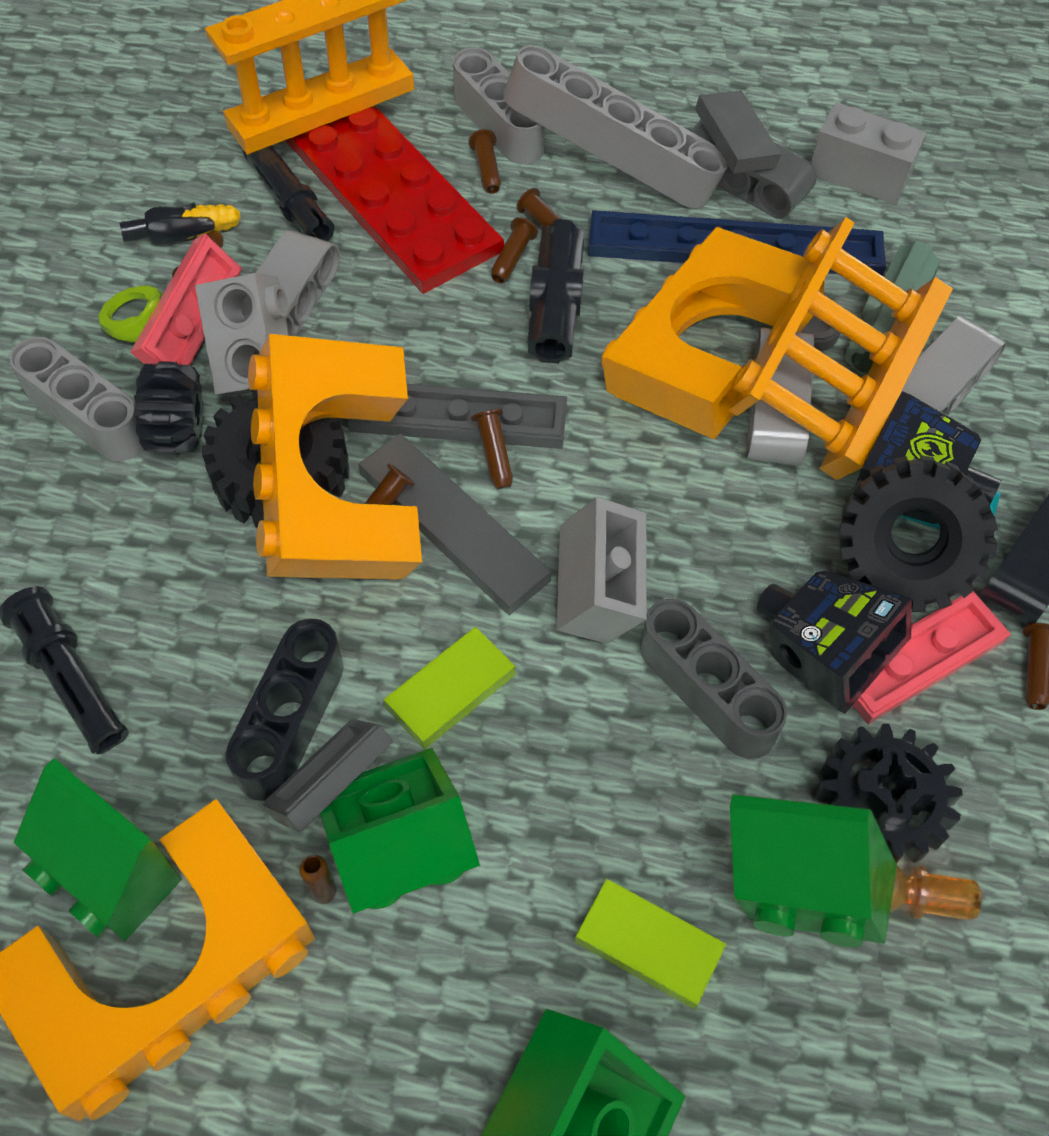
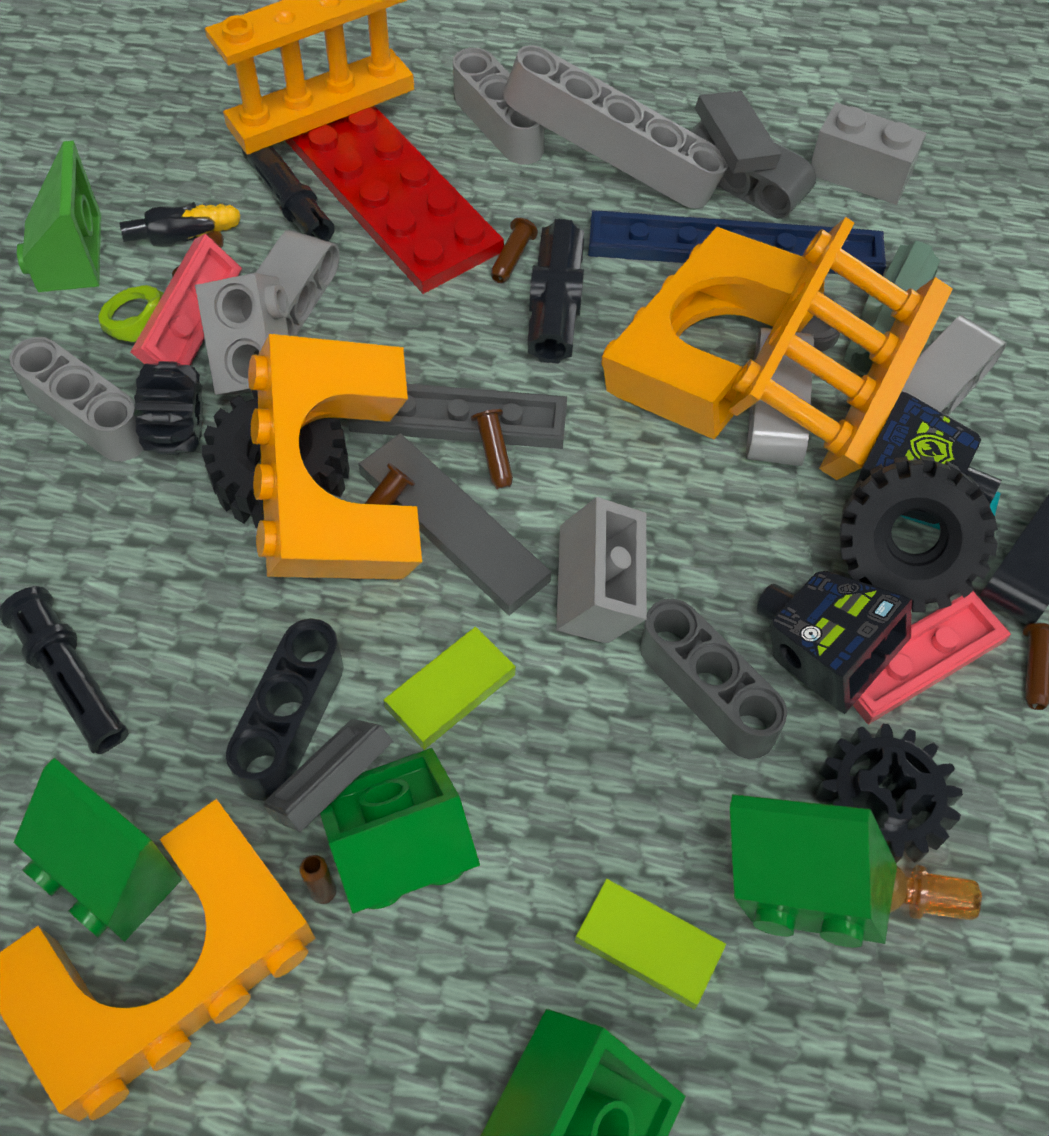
reddish brown piece [468,129,501,194] -> none
reddish brown piece [516,188,561,227] -> none
none -> bright green slope [17,140,101,292]

